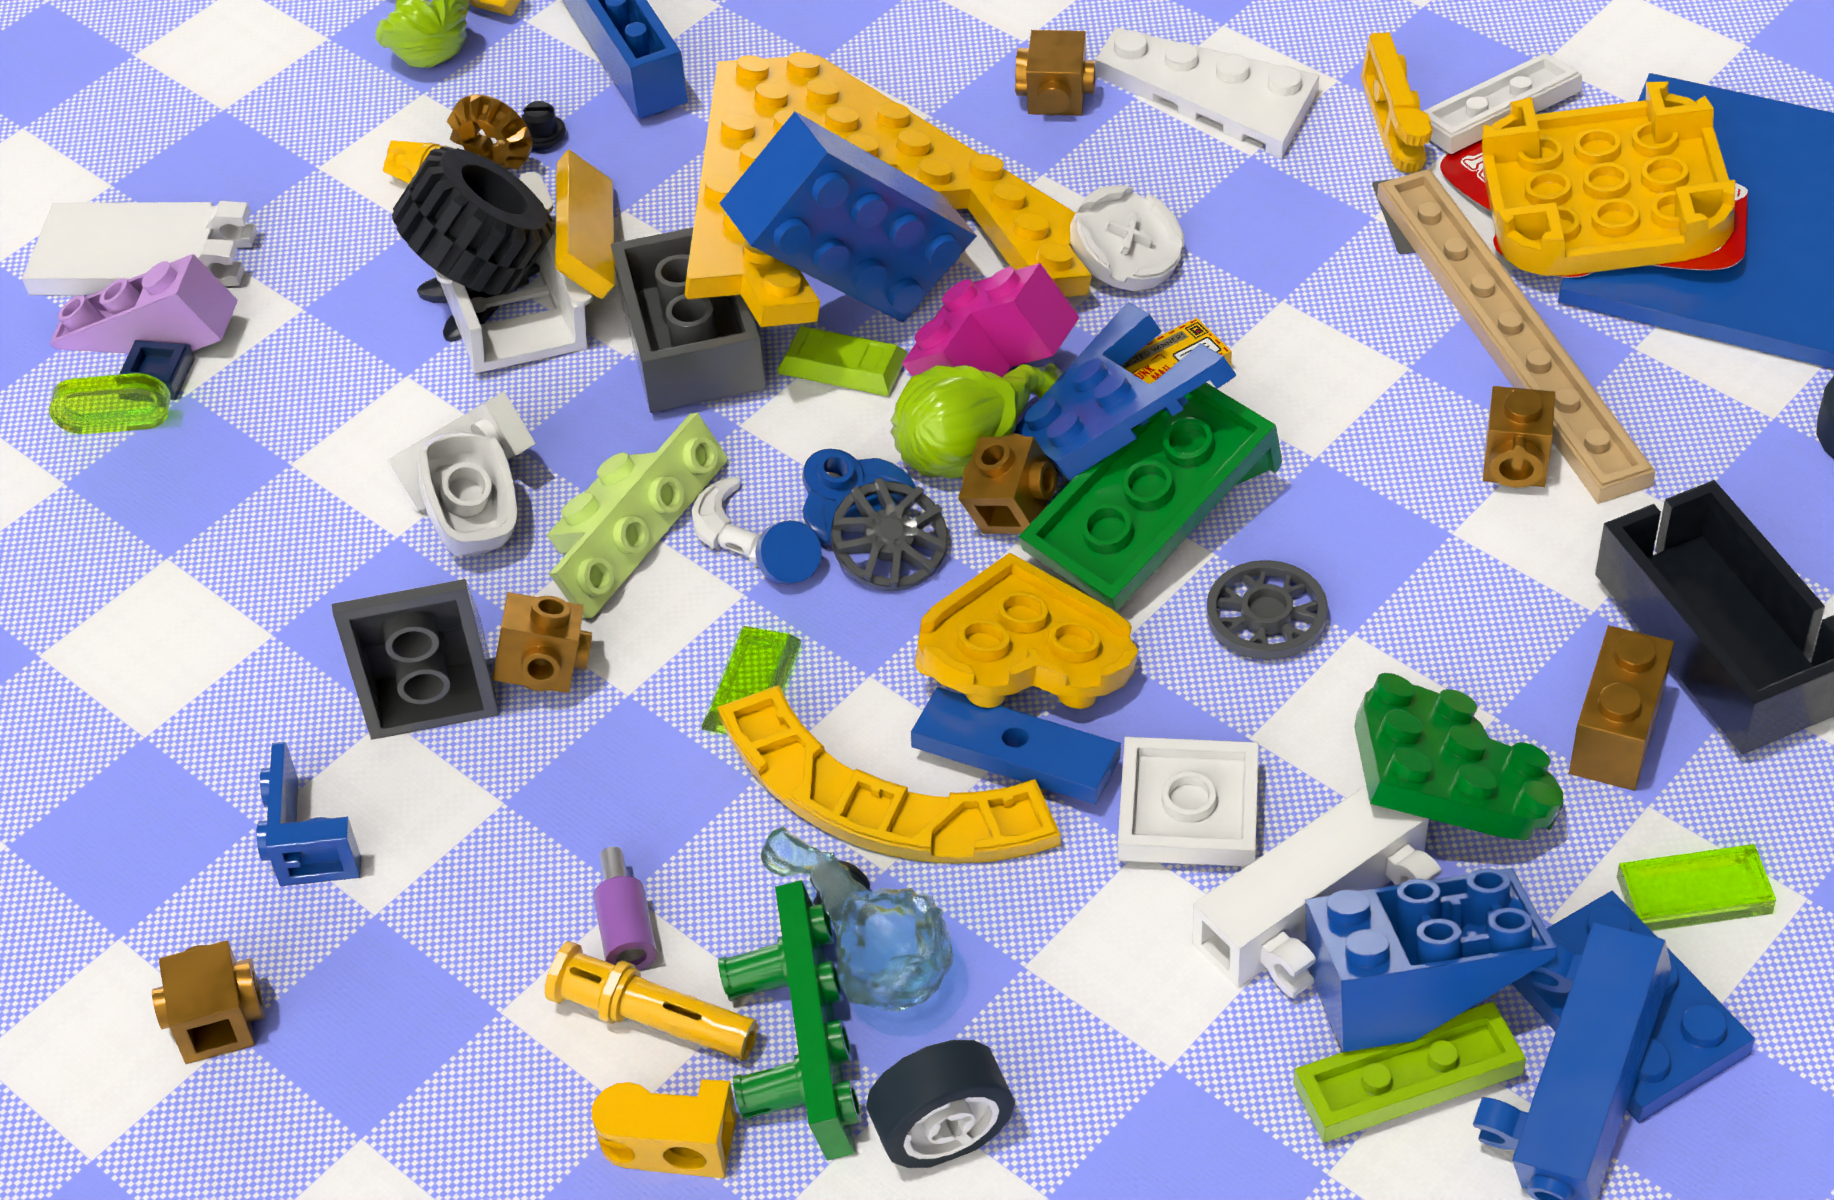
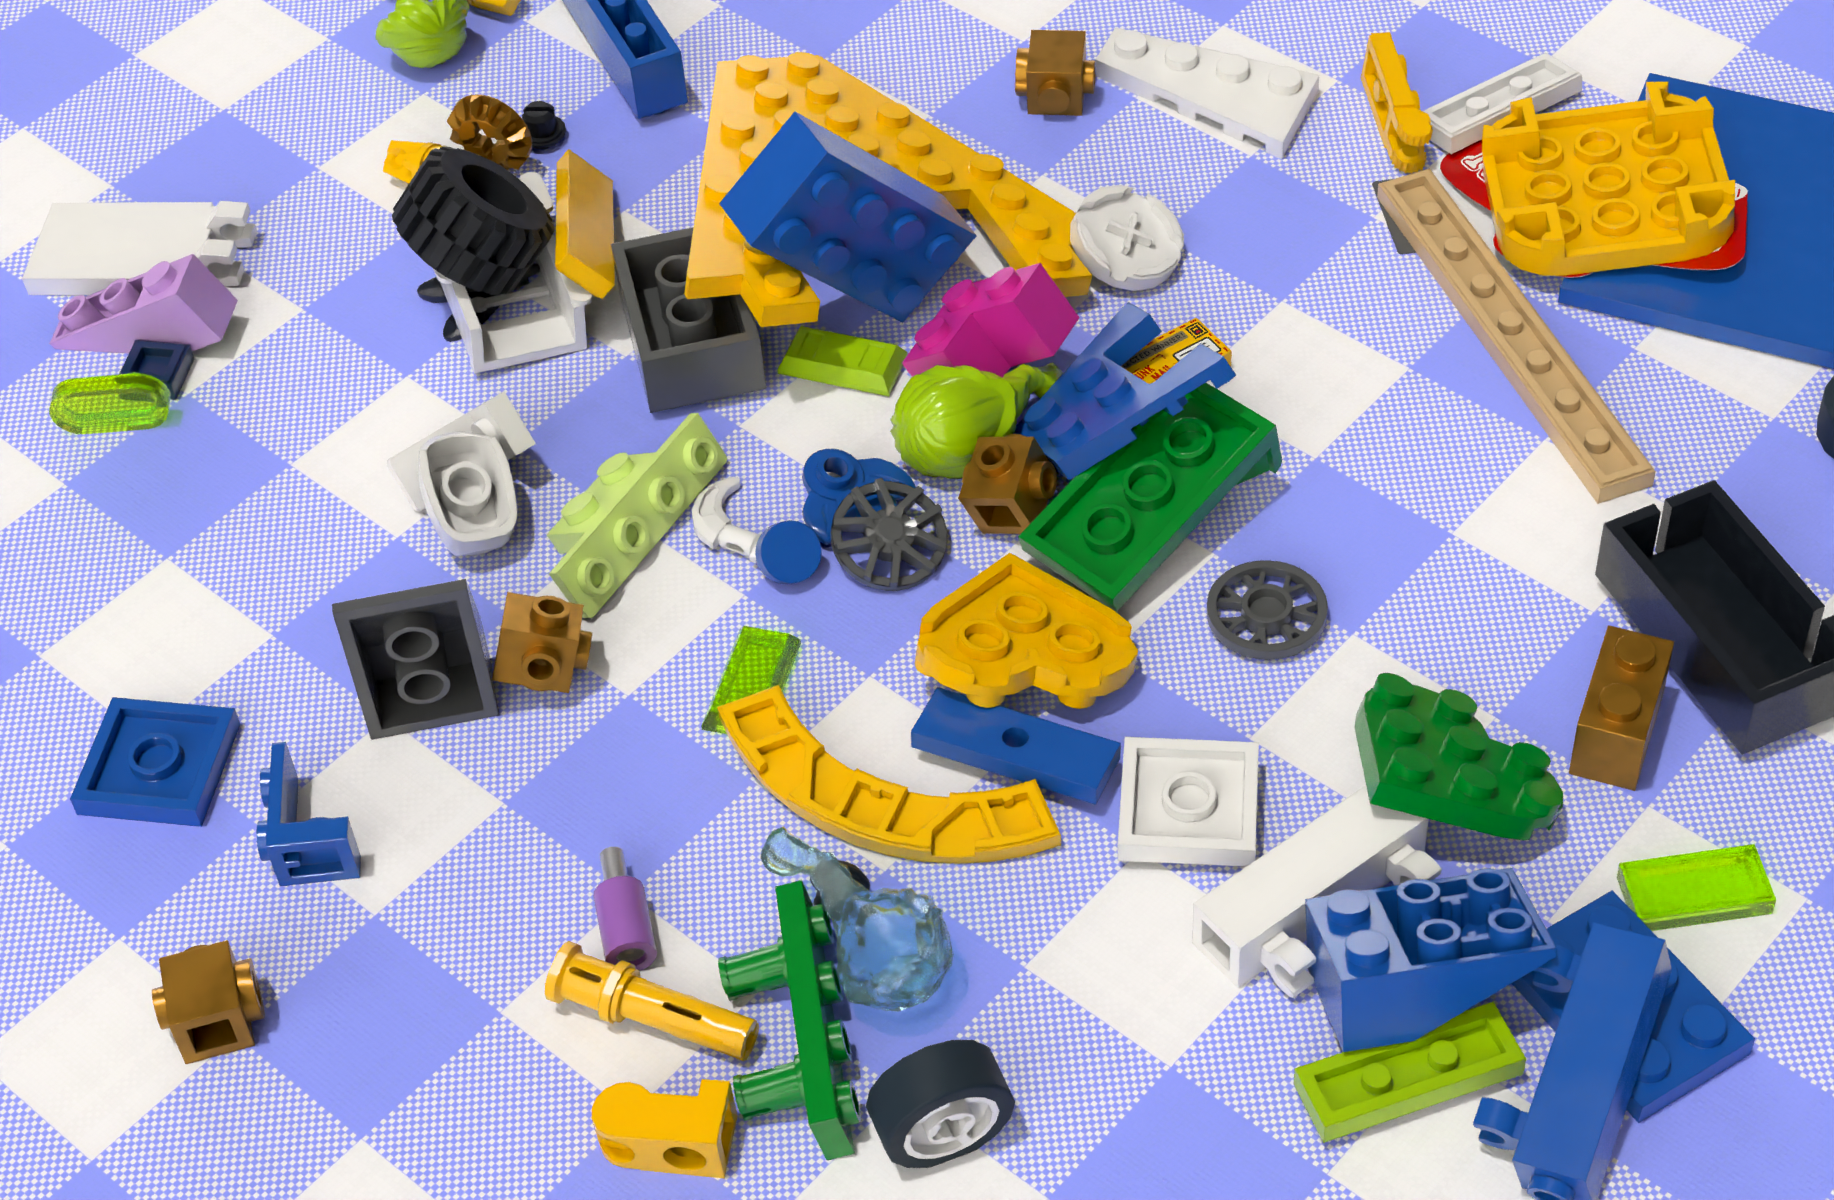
pearl gold brick [1483,386,1556,488] -> none
none -> blue tile [70,697,241,827]

